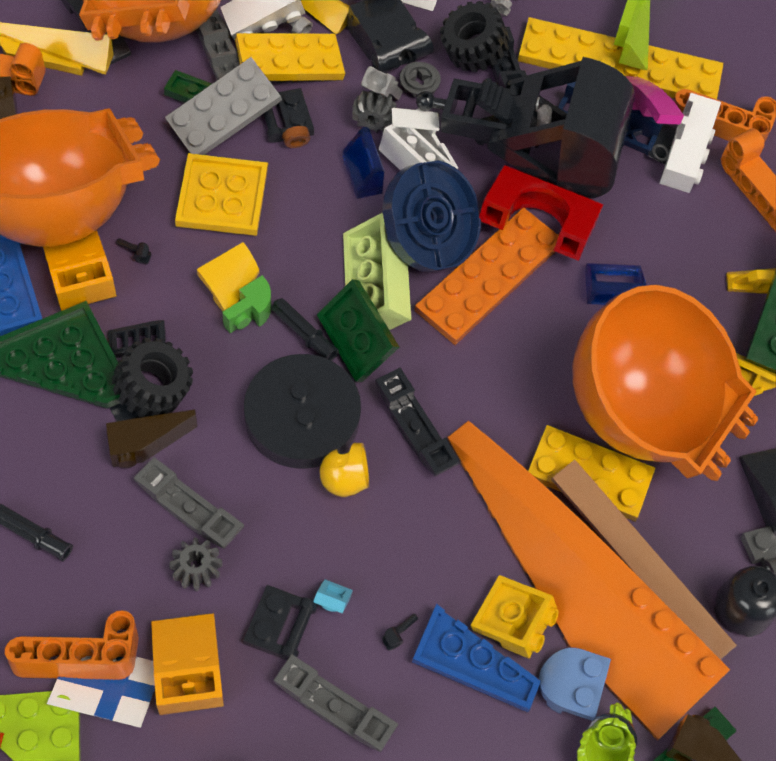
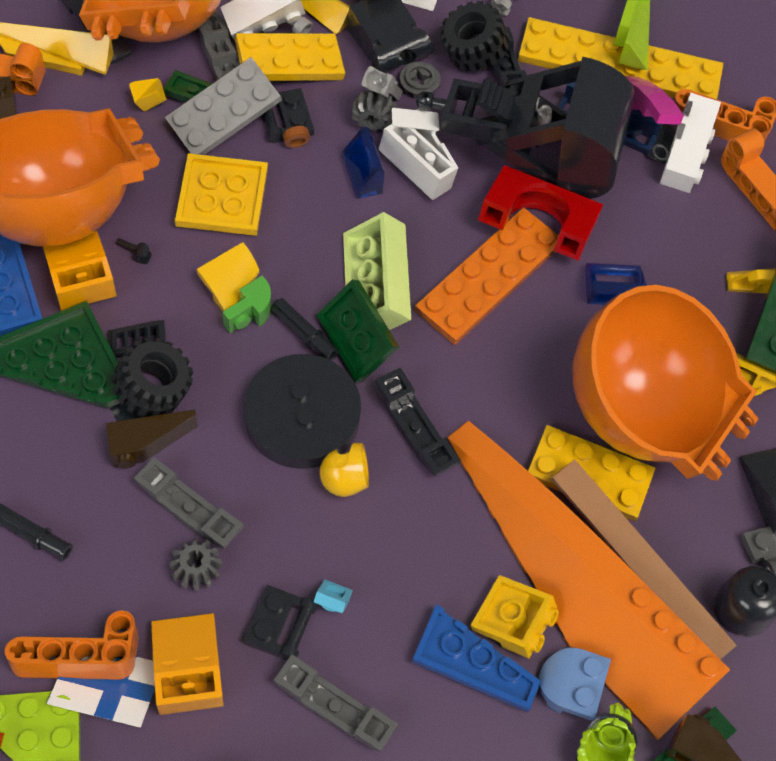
dark blue piece [382,160,481,272] -> none
black hand [382,614,418,651] -> none
none -> yellow slope [129,78,166,112]

